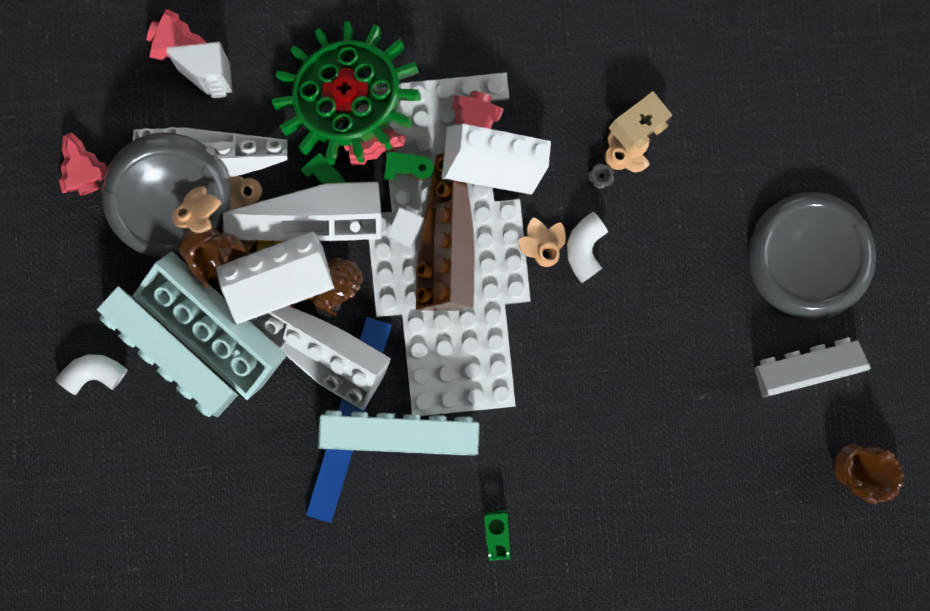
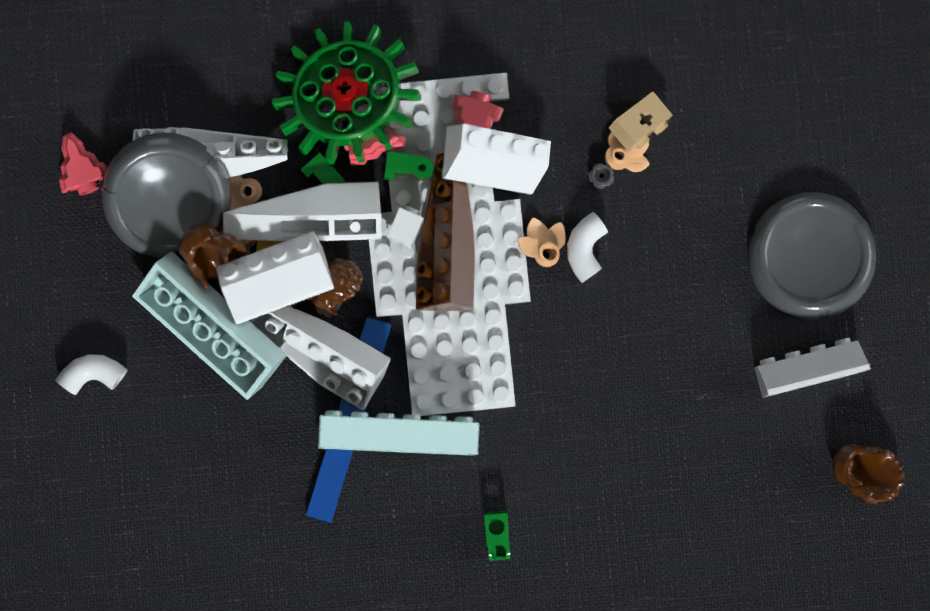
light aqua brick [97,287,239,417] -> none
coral rock [147,9,207,60] -> none
white slope [167,43,232,98] -> none
light nougat plate [172,186,221,233] -> none

